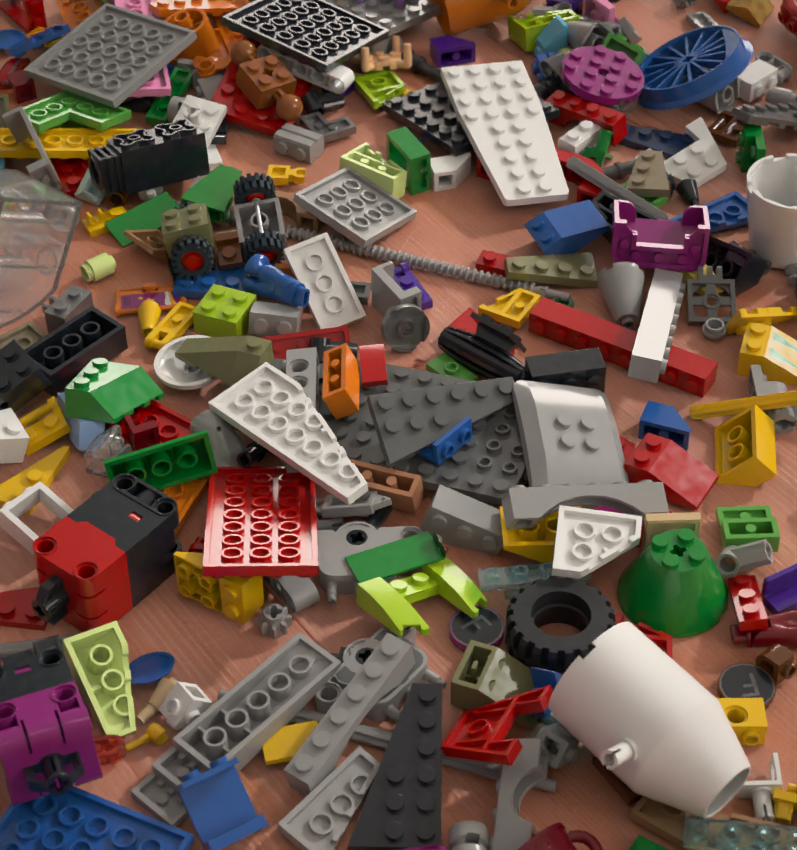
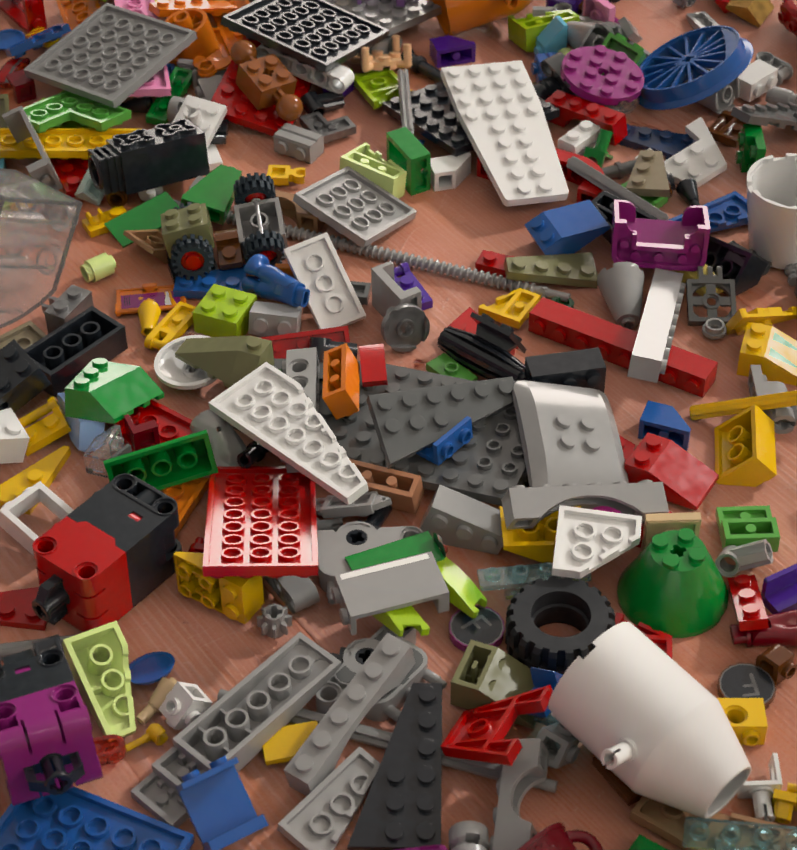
none -> light grey panel [331,551,450,635]
none -> light grey axle [397,69,414,134]

